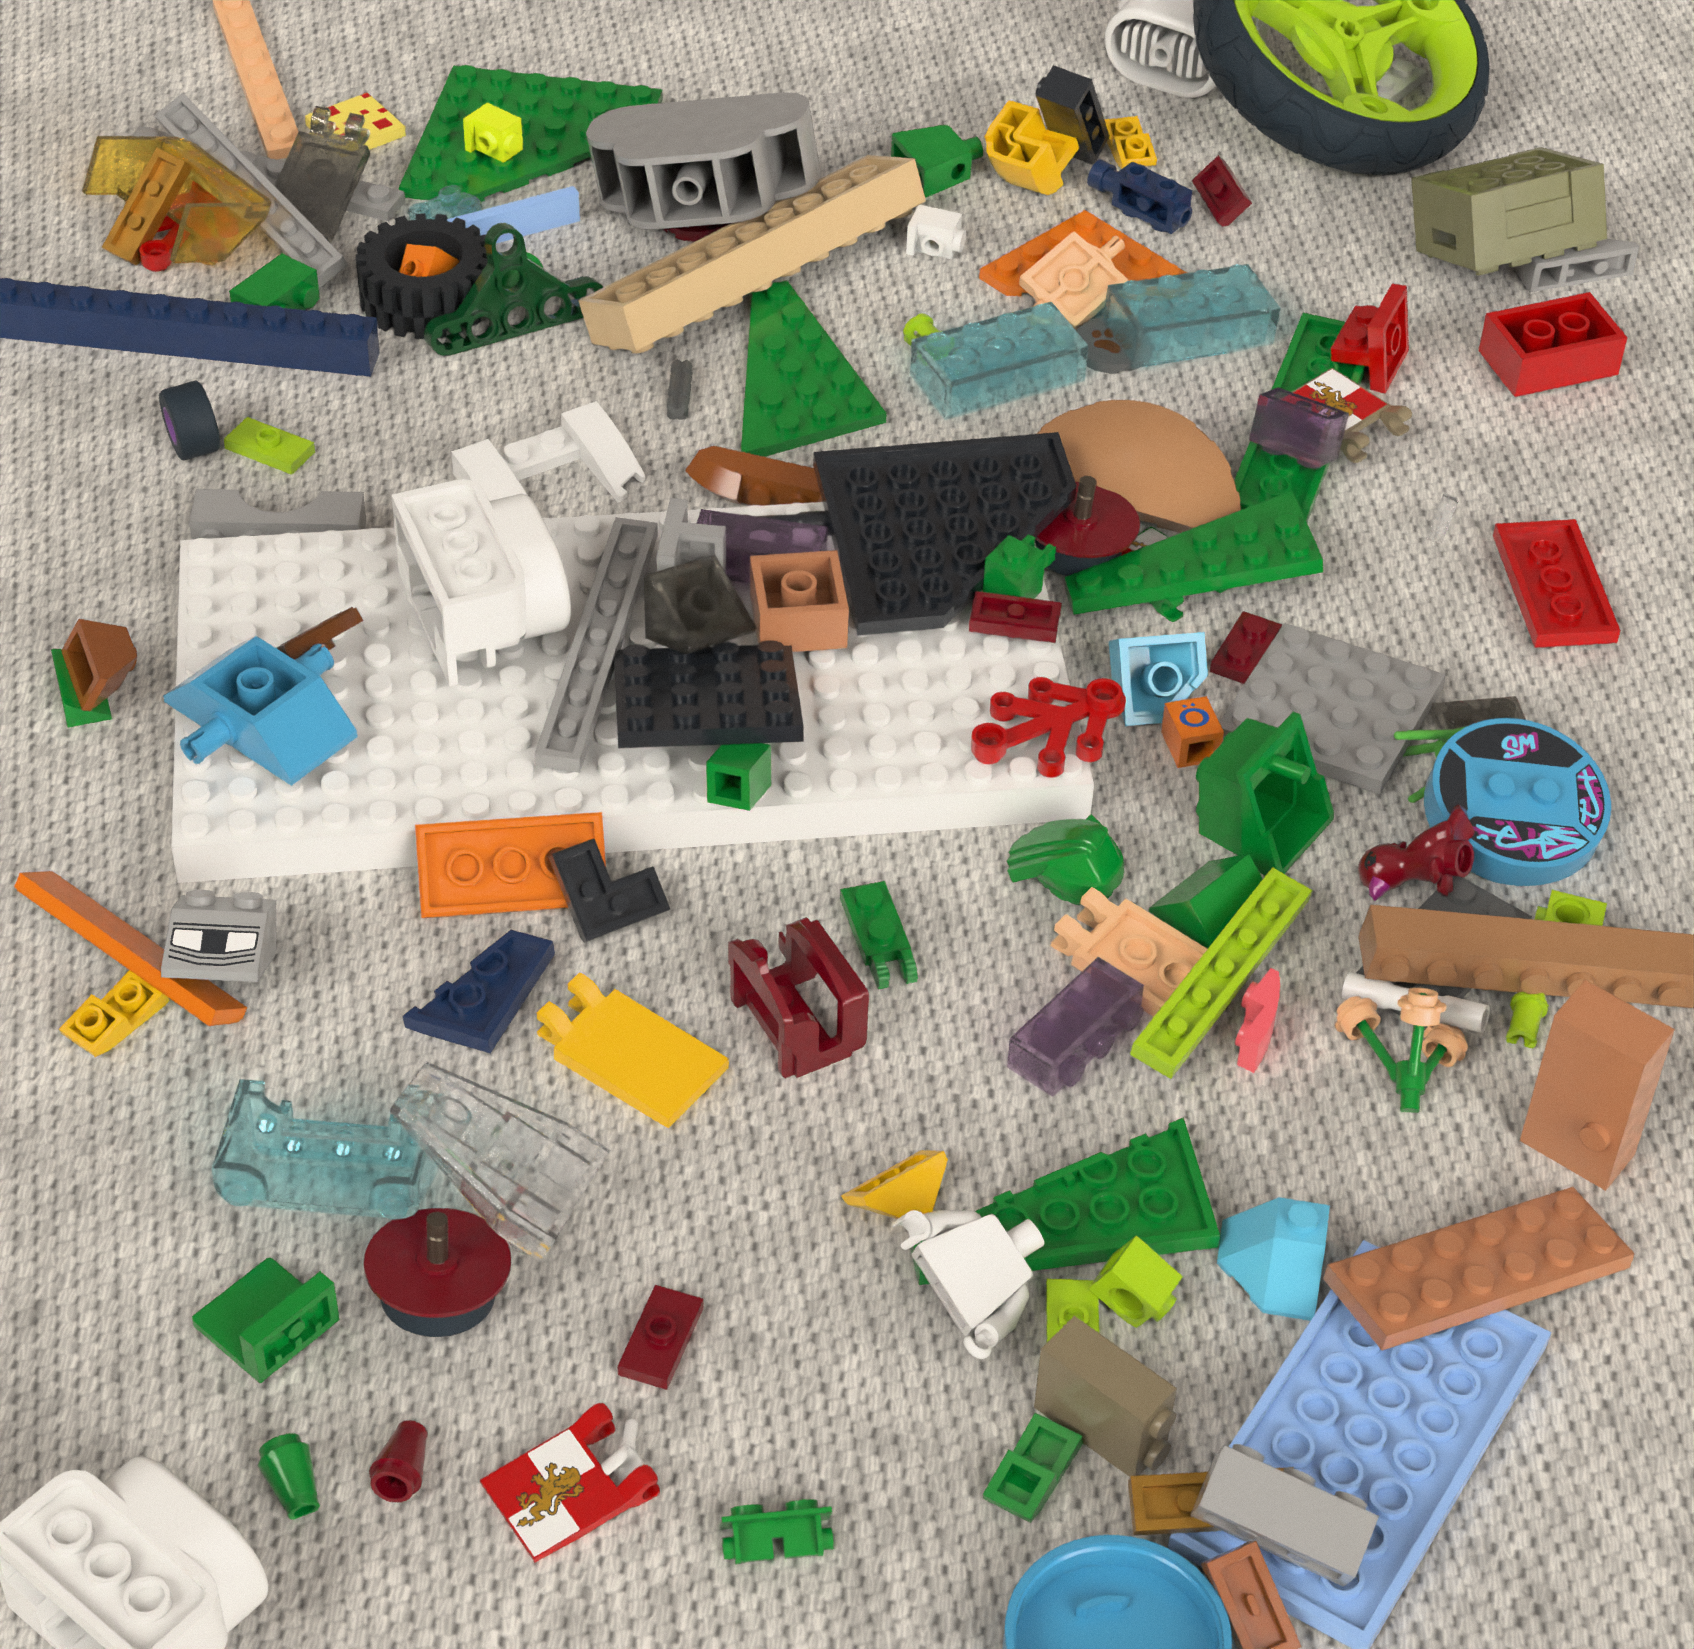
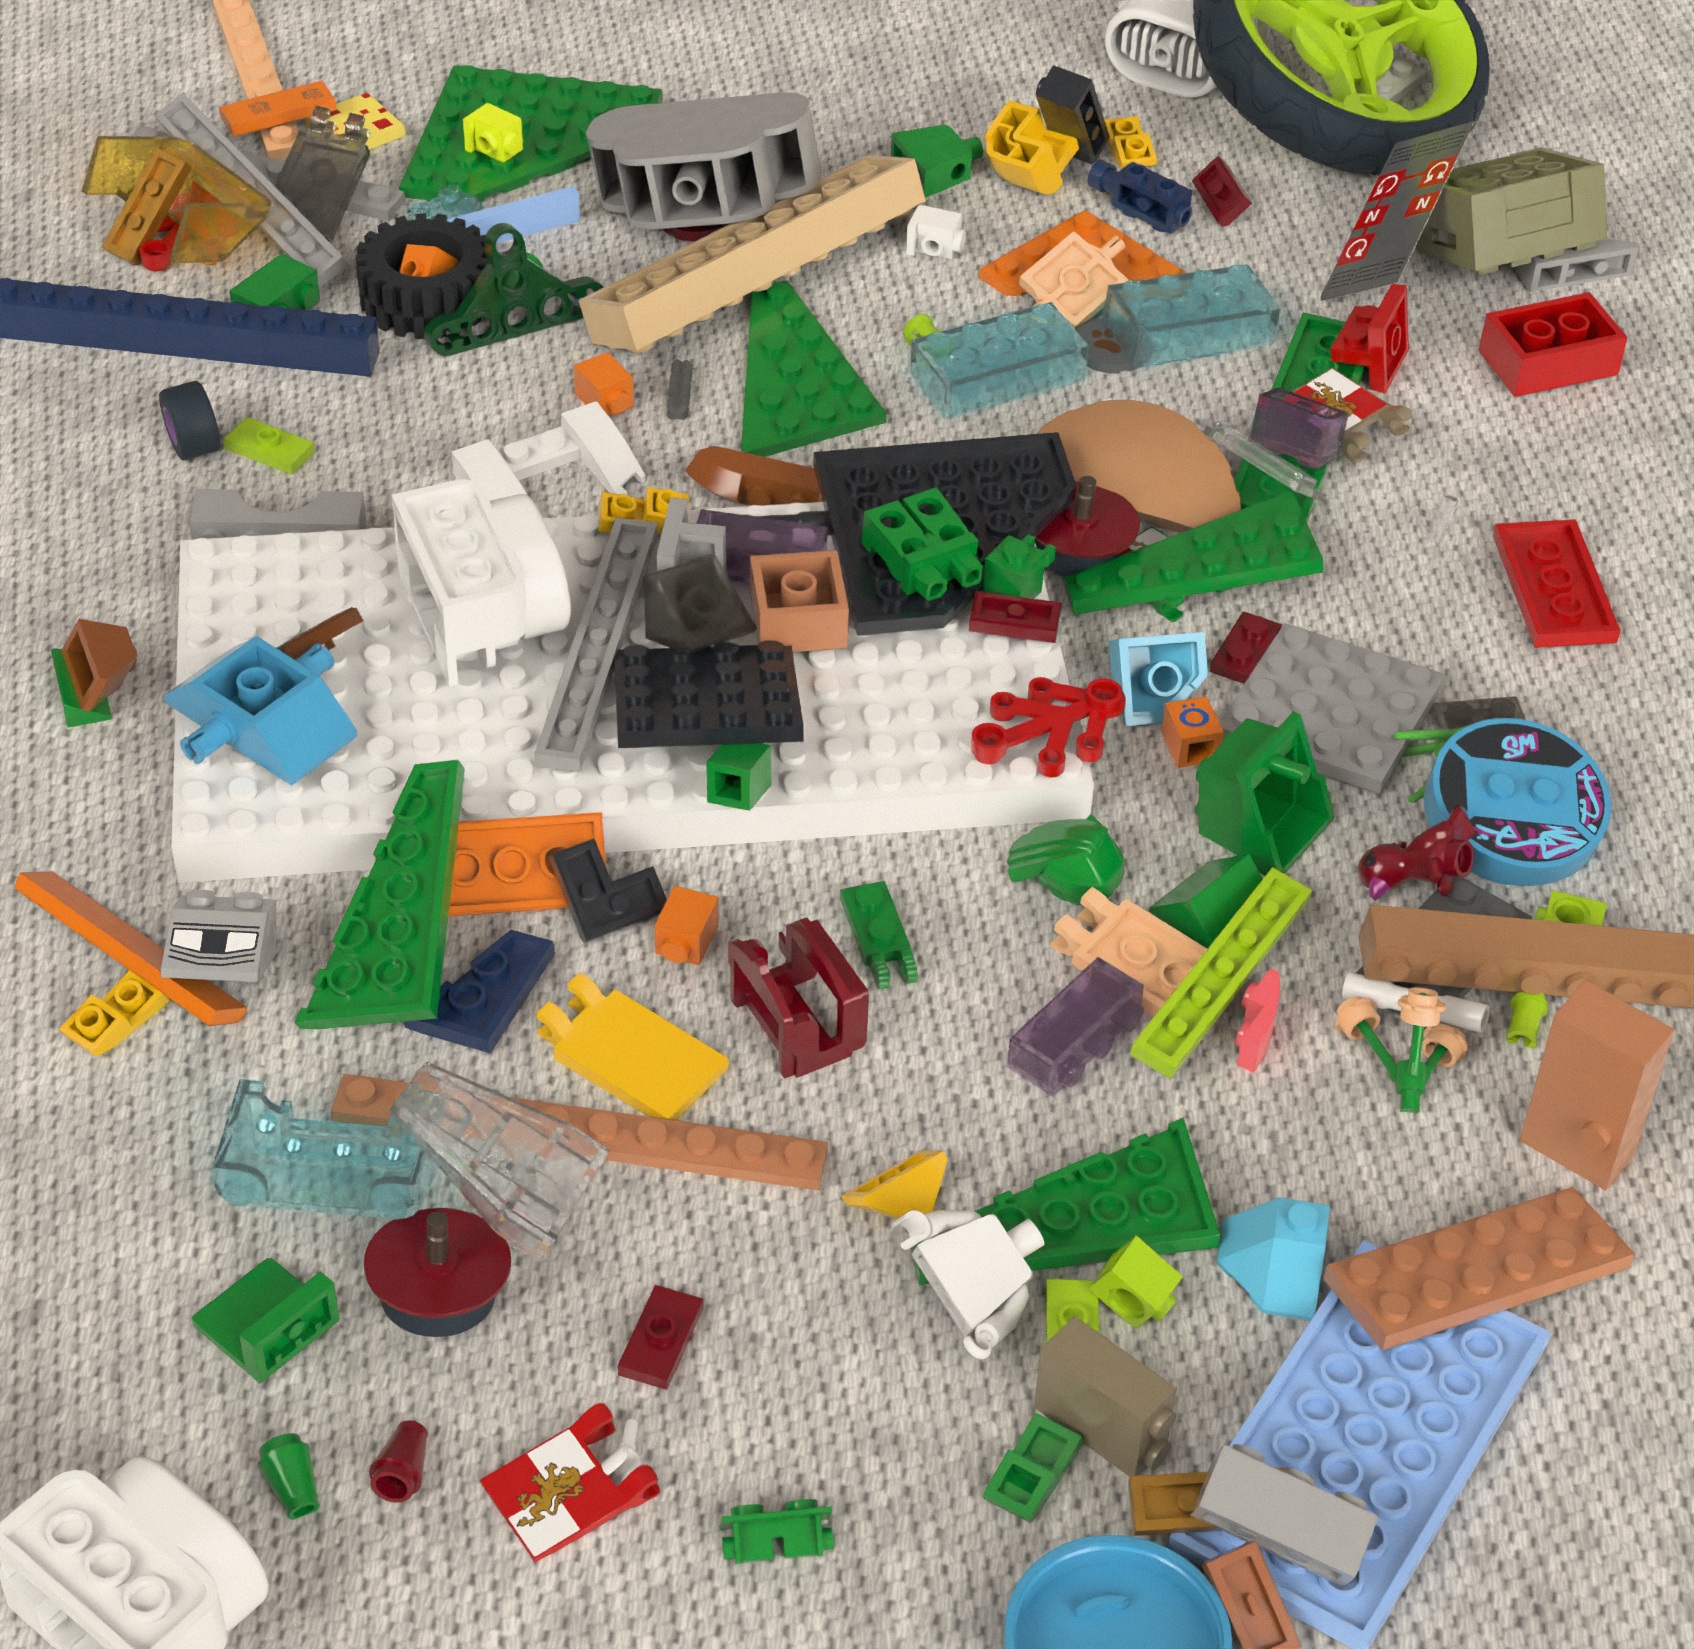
none -> orange tile [219,80,336,137]
none -> green wing [294,759,465,1030]
none -> nougat plate [331,1074,828,1191]
none -> orange brick [574,352,634,416]
none -> yellow slope [598,487,689,534]
none -> orange brick [655,885,719,965]
none -> green hips [861,487,983,601]
none -> clear piece [1202,421,1327,502]
none -> dark grey sticker [1321,121,1474,301]

